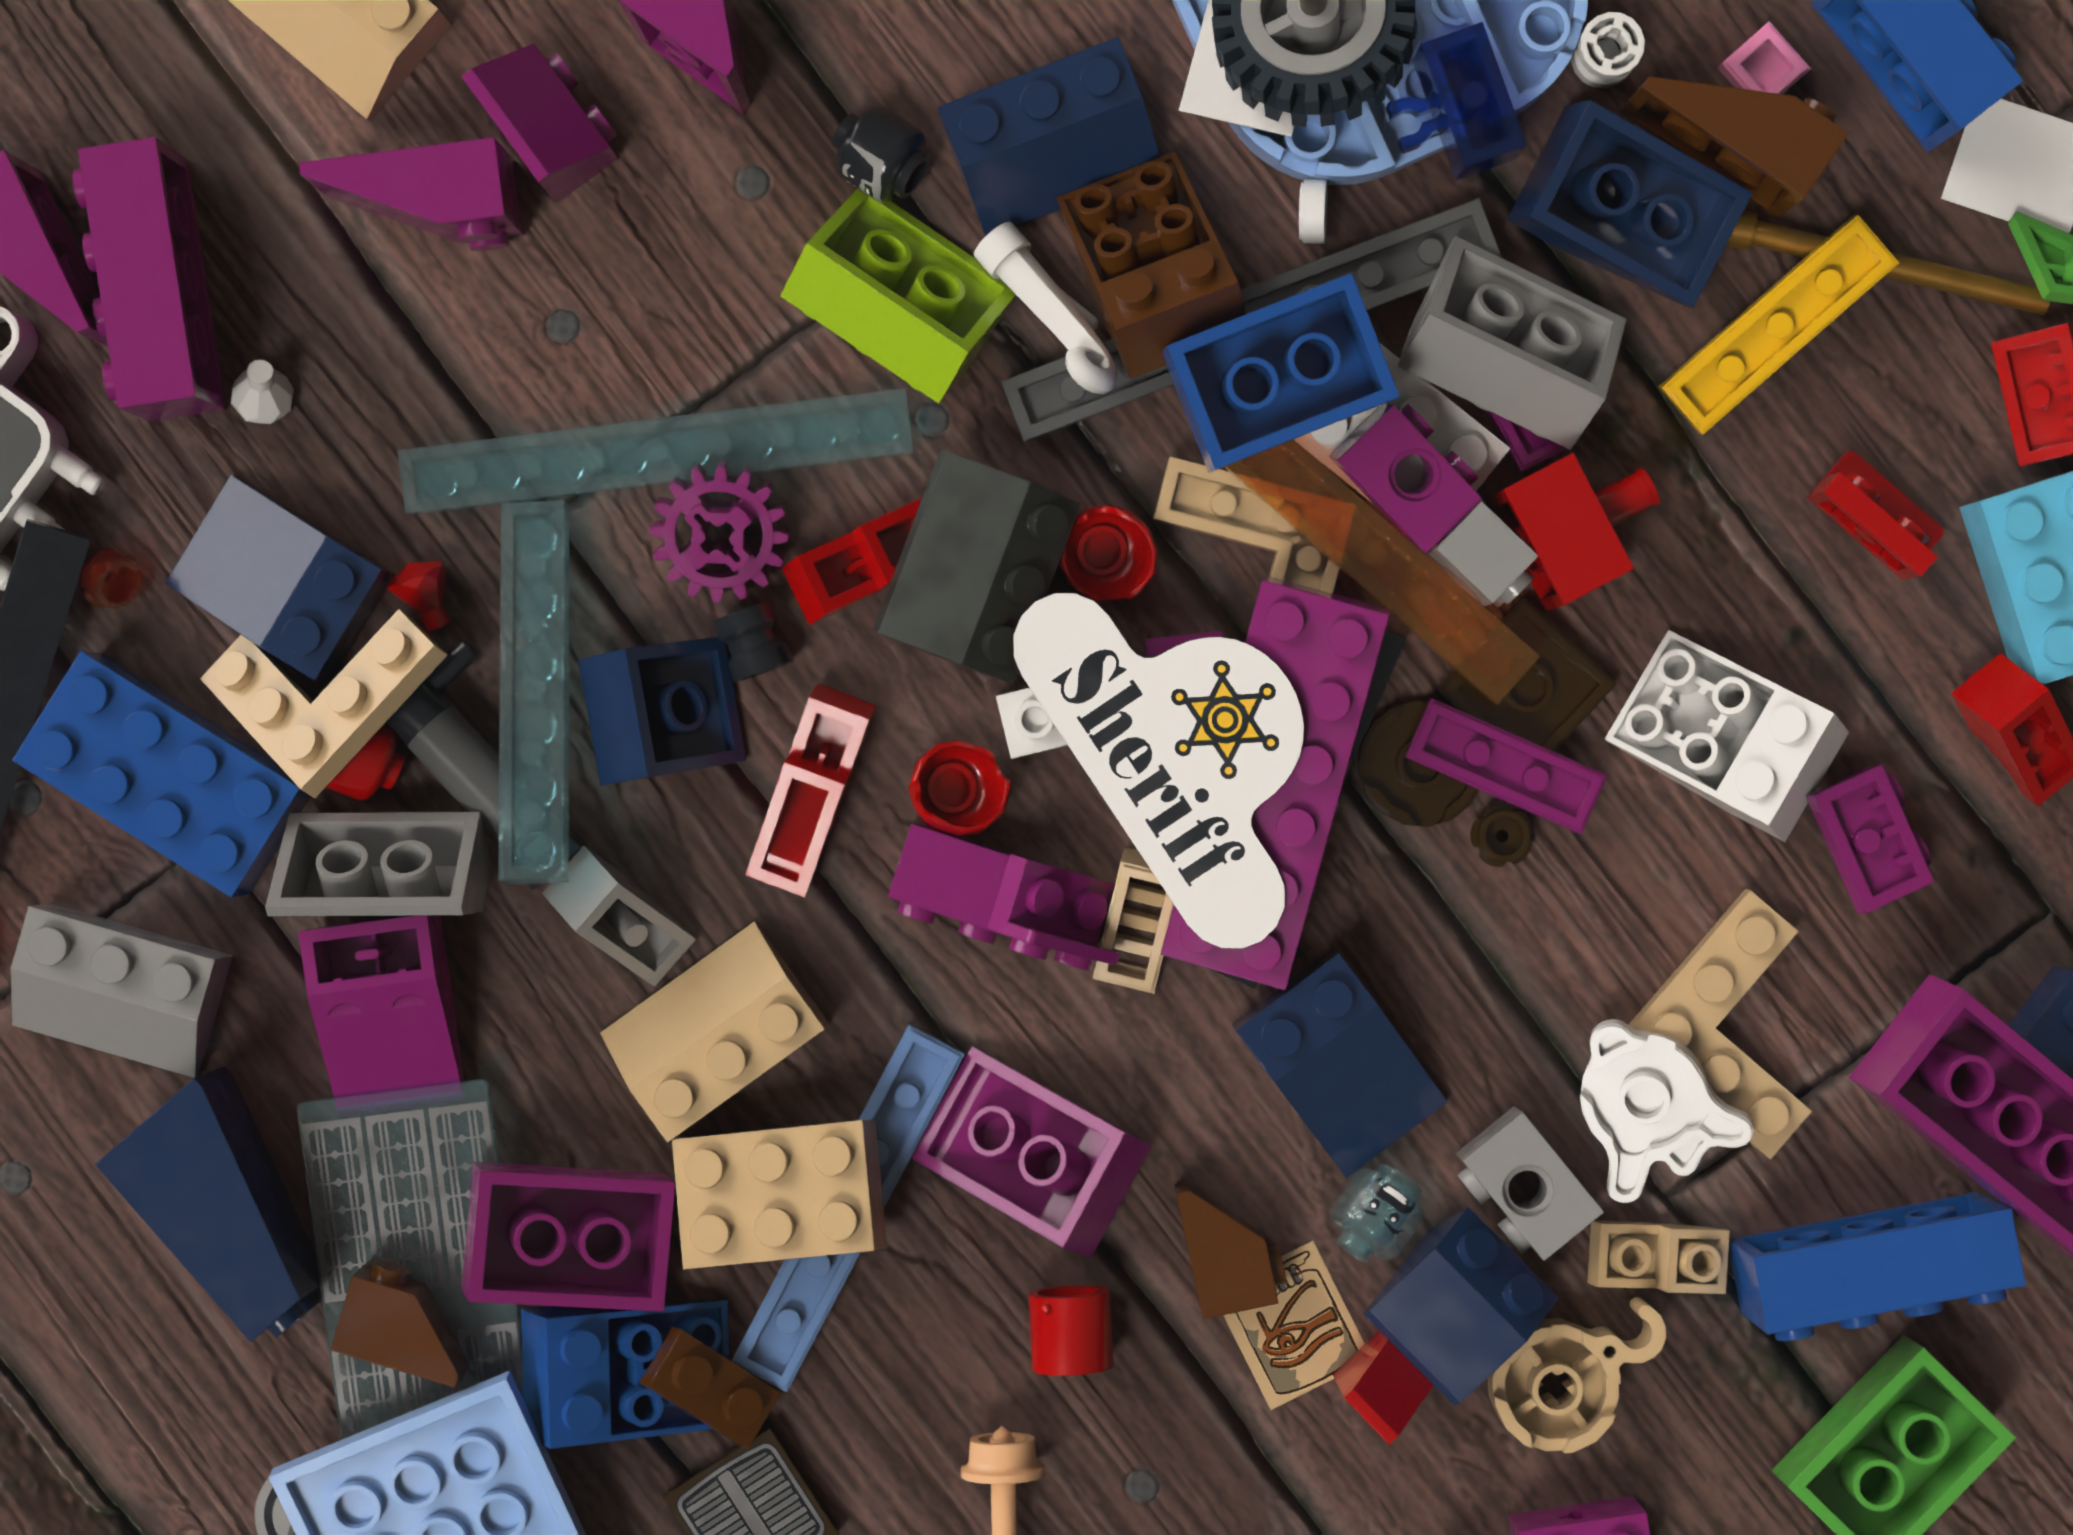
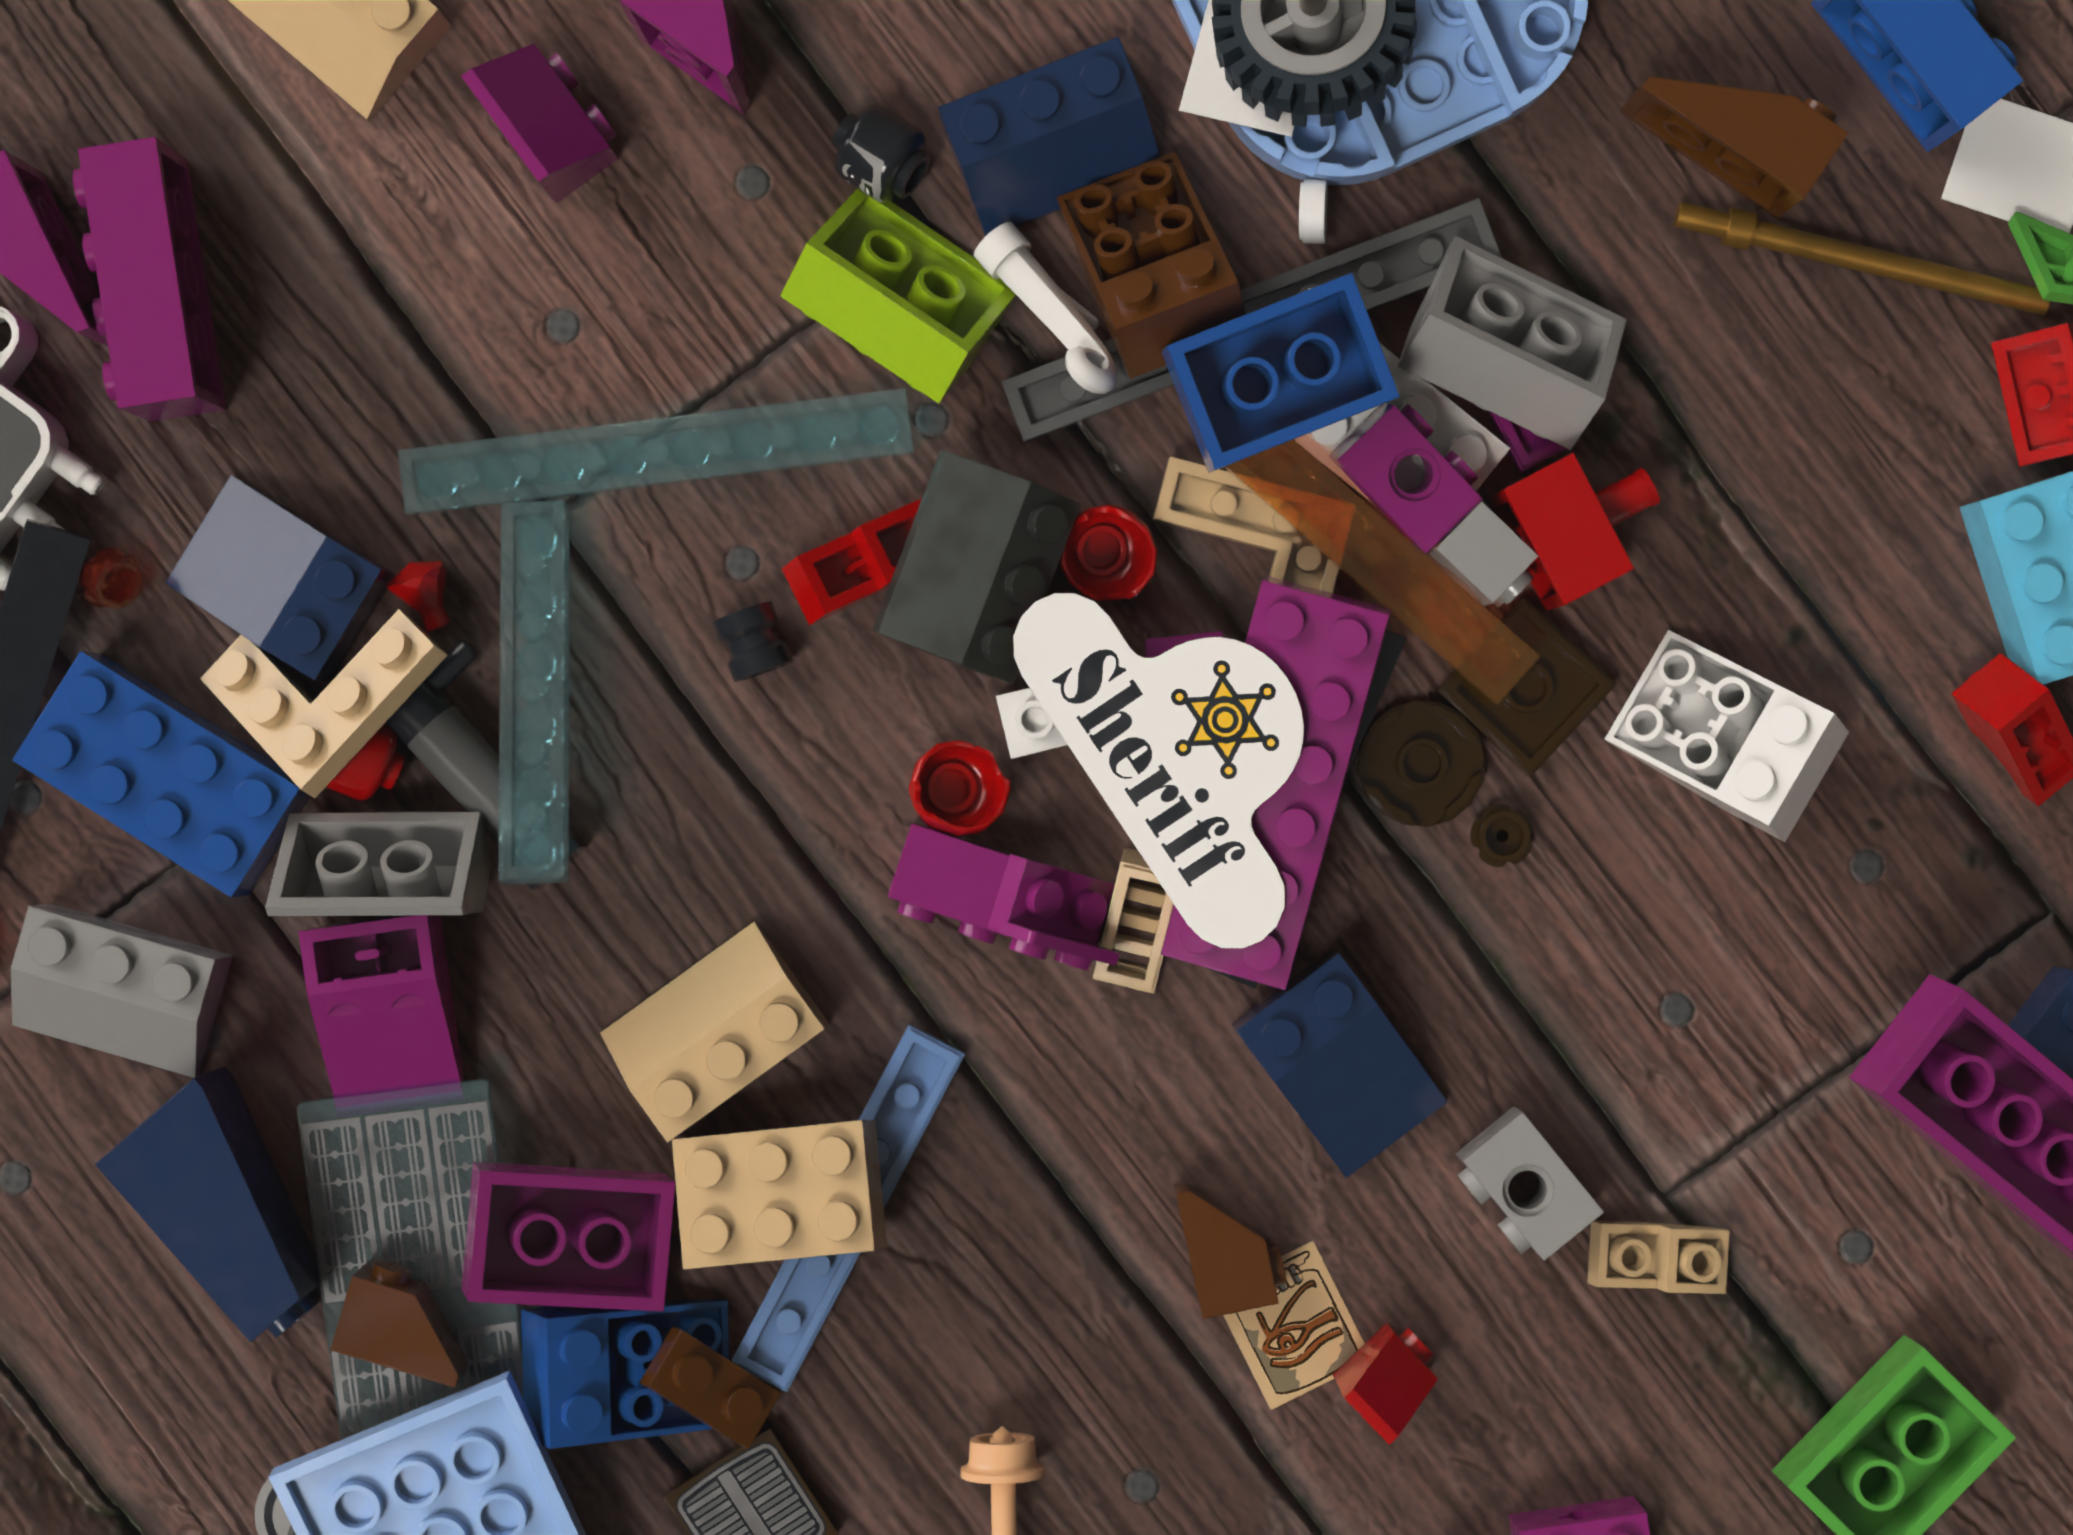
white rock [231,360,294,424] -> none
magenta slope [299,137,524,251] -> none
light grey slope [542,846,696,987] -> none
dark blue slope [578,637,746,786] -> none
magenta gear [649,461,790,603] -> none
slope [745,683,877,897] -> none
magenta slope [911,1046,1152,1258] -> none
red piece [1028,1285,1114,1376] -> none
clear light blue head [1330,1164,1425,1263] -> none
dark blue slope [1363,1207,1559,1406] -> none
clear blue brick [1385,22,1527,181] -> none
magenta tile [1403,698,1607,834] -> none
tan piece [1488,1297,1666,1453] -> none
dark blue slope [1507,100,1752,308] -> none
white wheel [1571,12,1645,88] -> none
white tile [1580,1019,1754,1203] -> none
tan plate [1629,889,1812,1160] -> none
yellow tile [1658,215,1899,435] -> none
bright pink tile [1717,21,1811,94] -> none
blue brick [1729,1192,2026,1341] -> none
red bracket [1806,451,1944,580] -> none
magenta bracket [1806,764,1934,914] -> none

